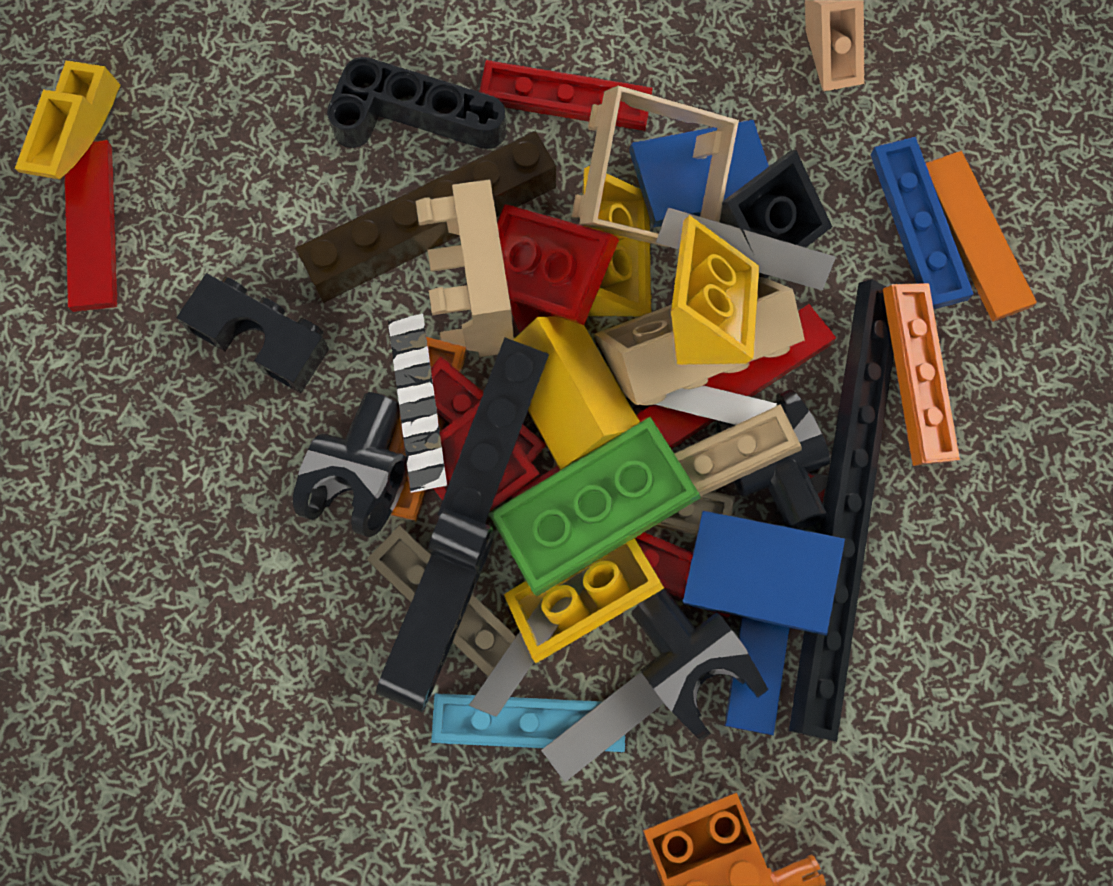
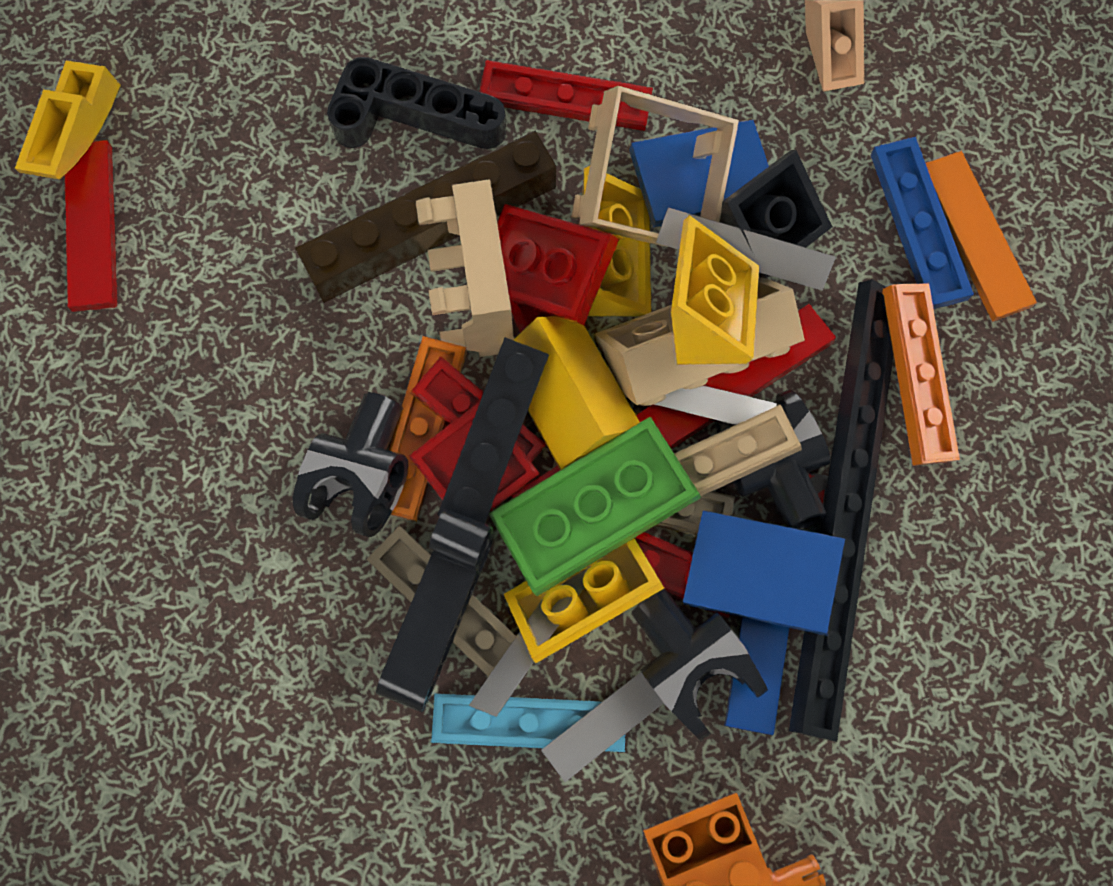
black arch [176,273,329,394] -> none
sticker [388,314,447,493] -> none

